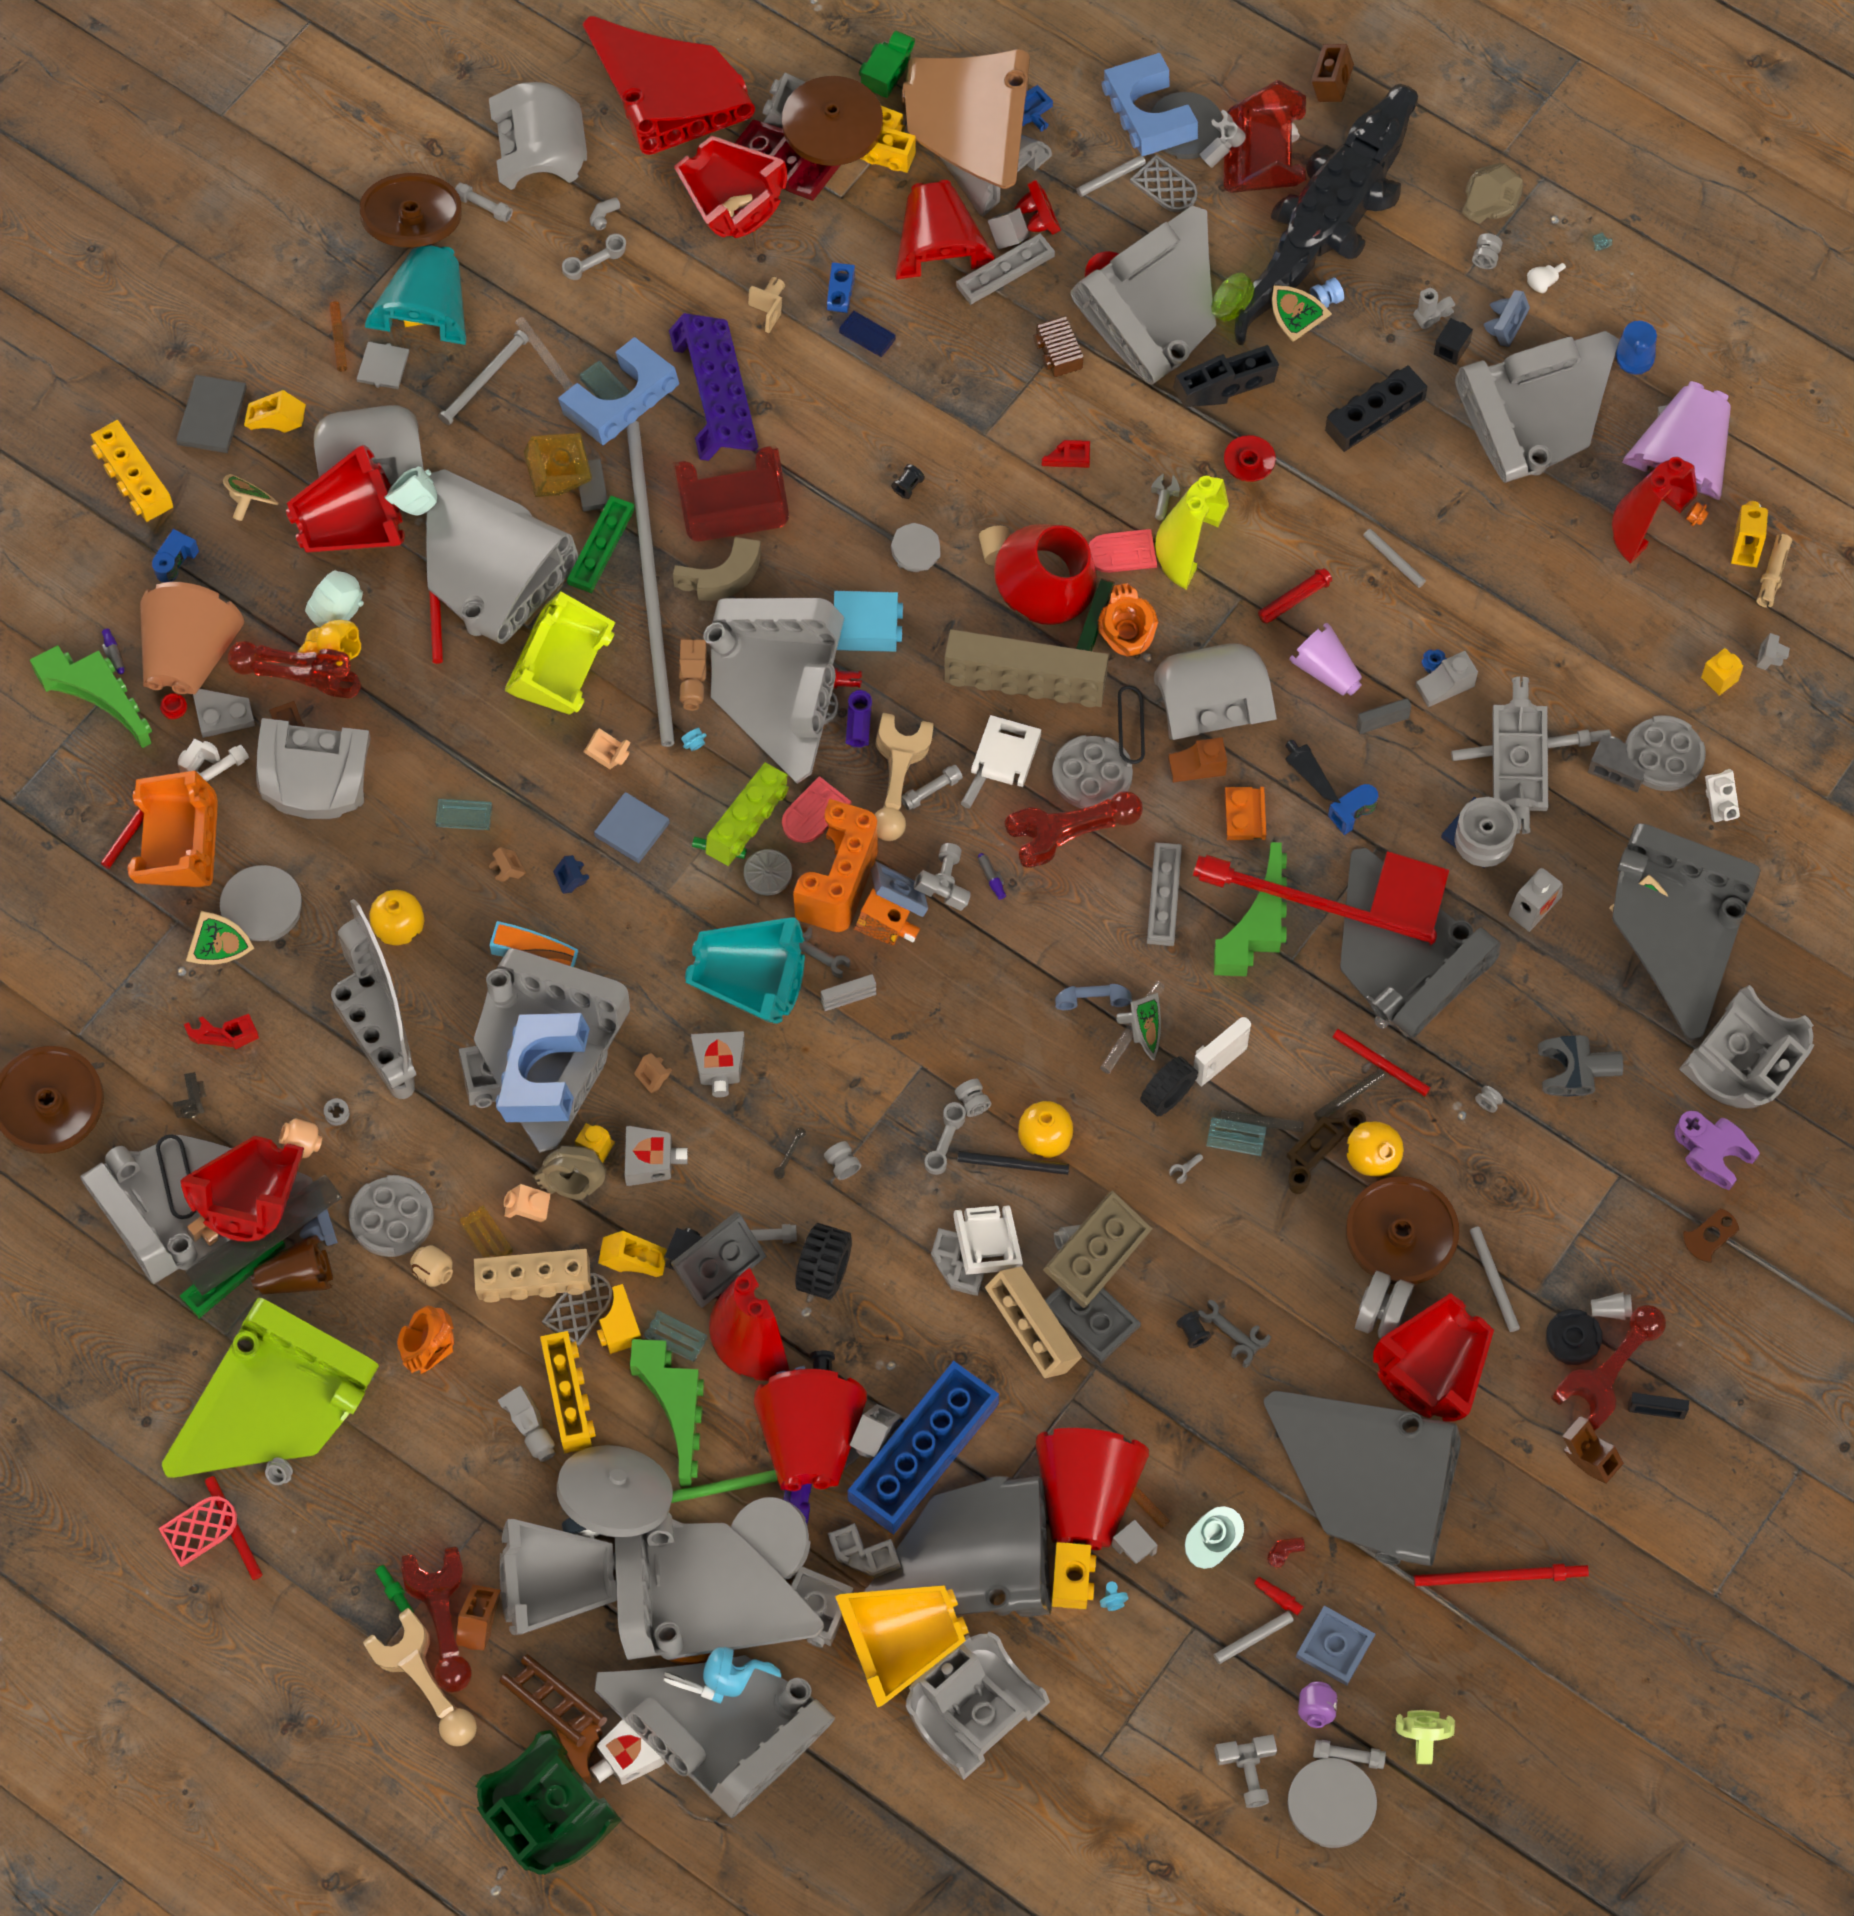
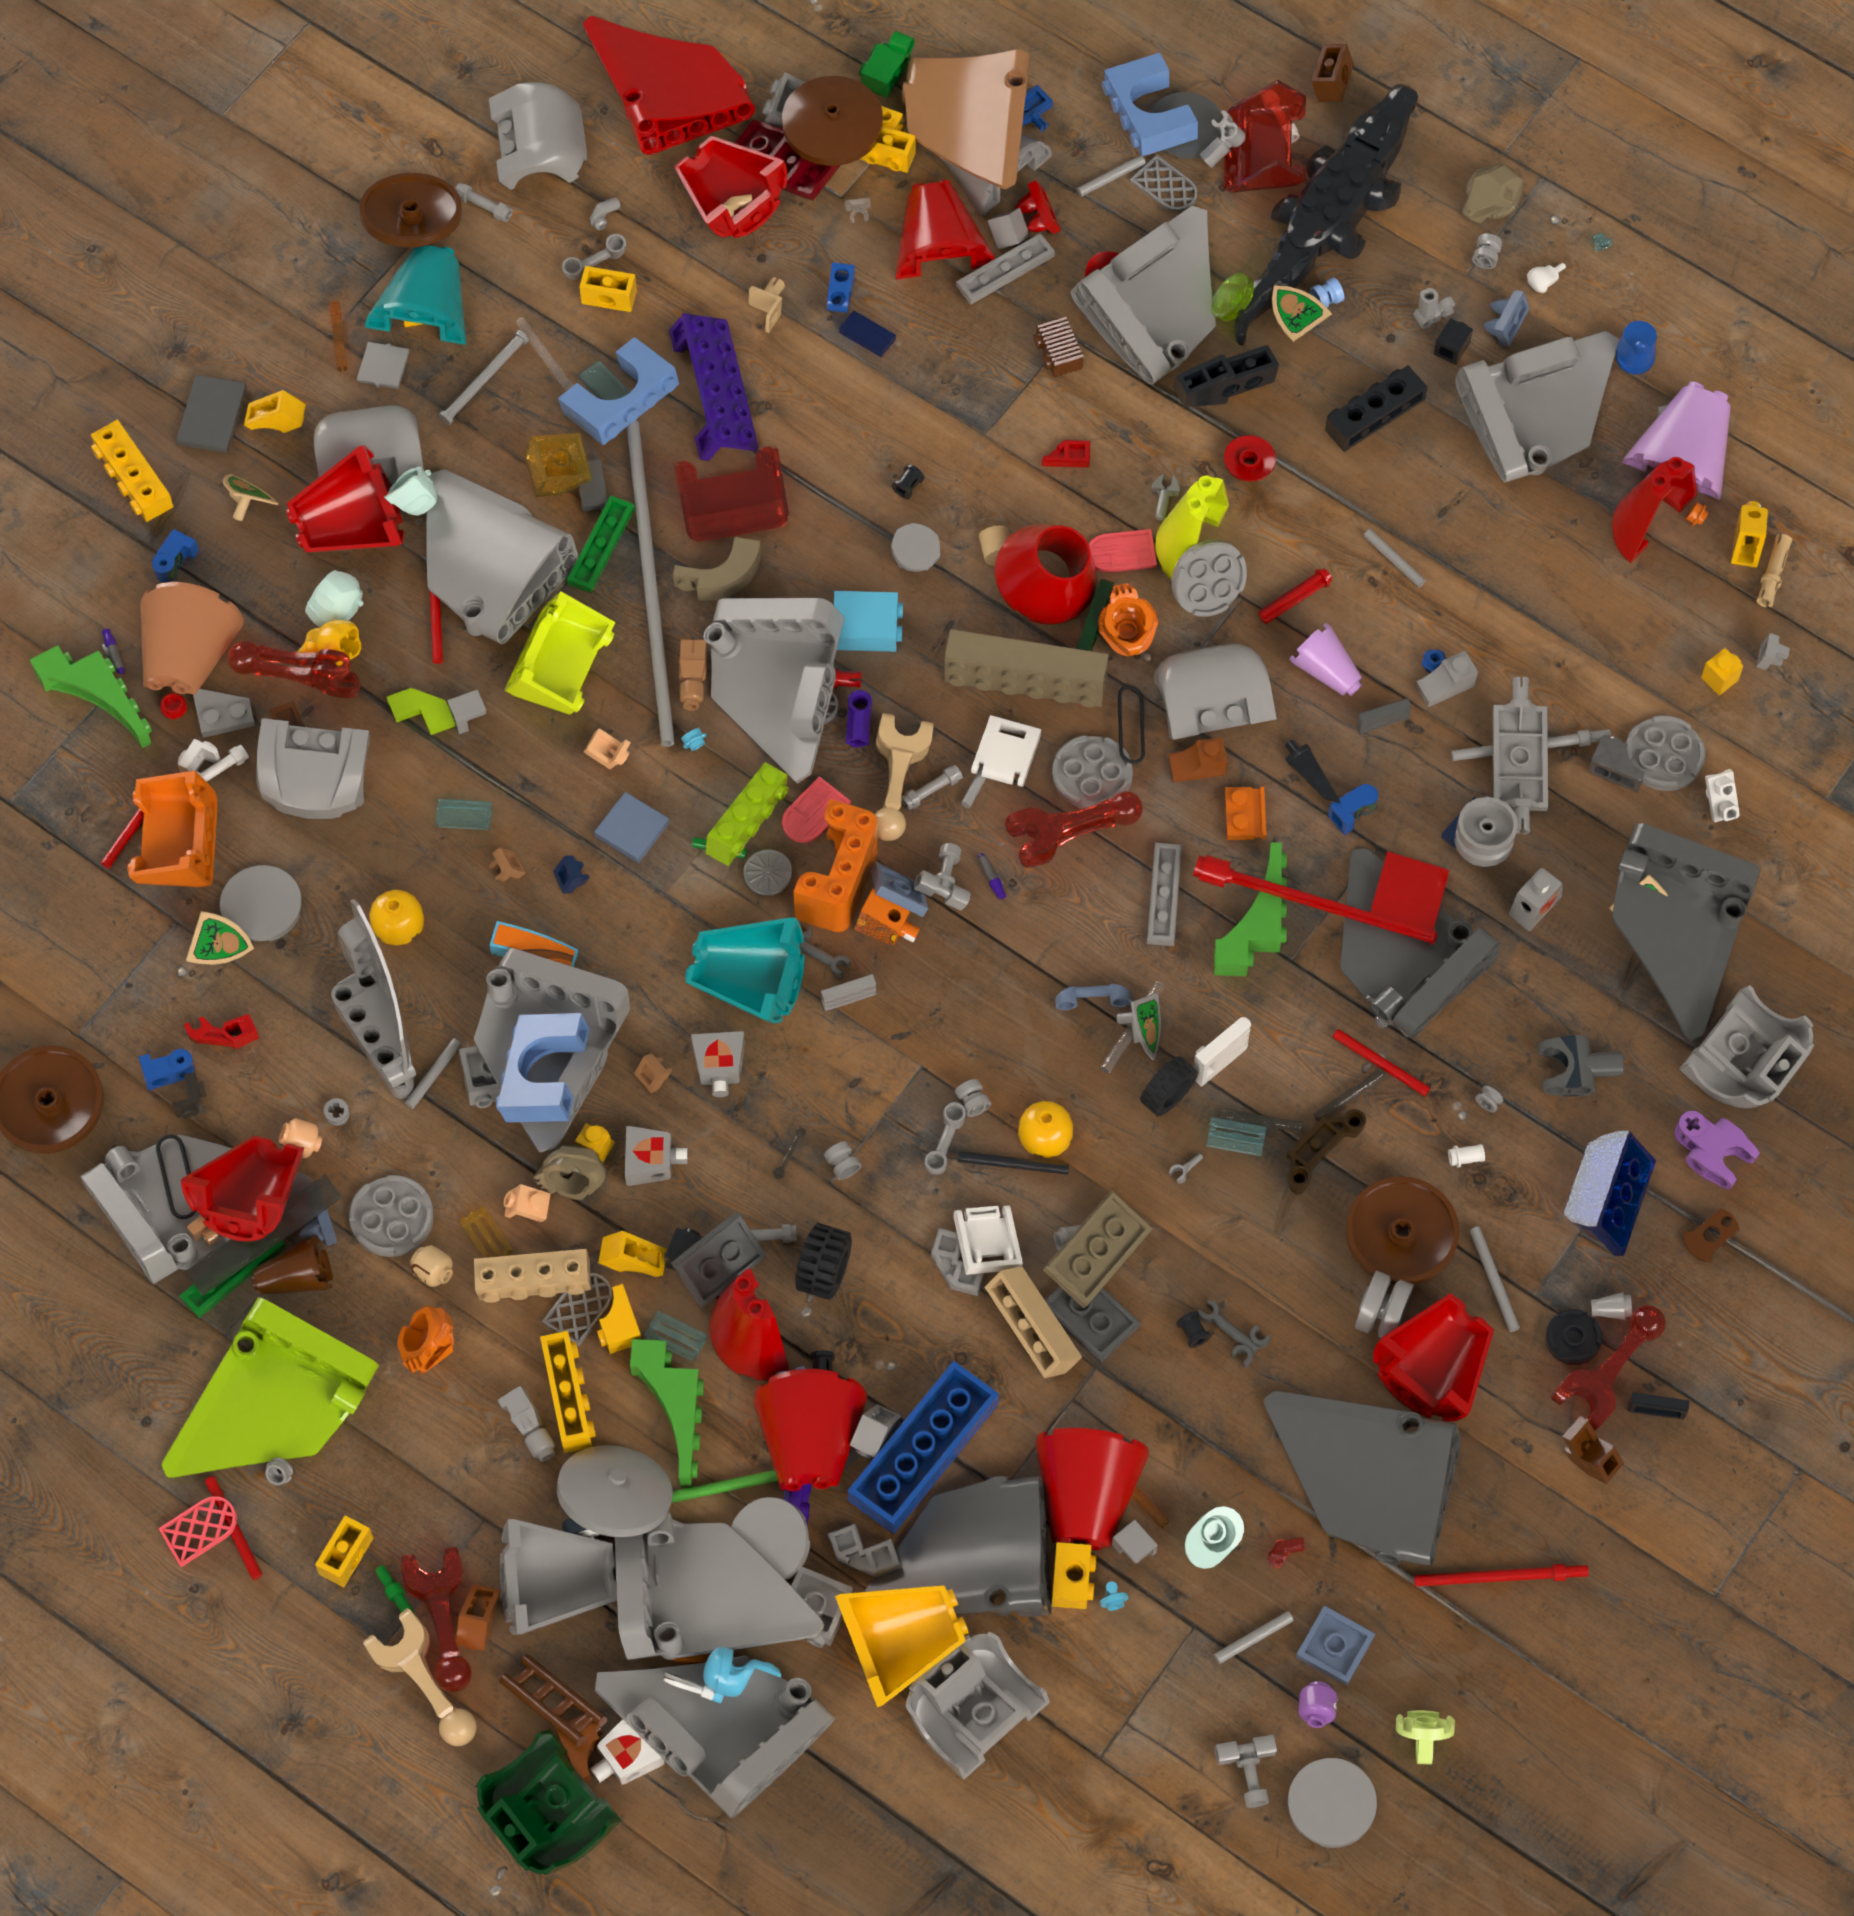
red animal [1254,1576,1304,1616] -> none
light grey bar [1313,1740,1386,1769] -> none
yellow cylinder [1347,1121,1404,1177] -> none
none -> blue leg [139,1049,195,1091]
none -> yellow brick [315,1515,374,1588]
none -> lime tile [386,688,455,735]
none -> light grey bar [405,1038,462,1109]
none -> light grey panel [448,689,486,734]
none -> yellow brick [579,266,637,312]
none -> clear tile [844,197,871,224]
none -> light grey tile [1171,539,1247,617]
none -> white pin [1448,1144,1485,1168]
none -> clear blue windscreen [1564,1131,1656,1256]

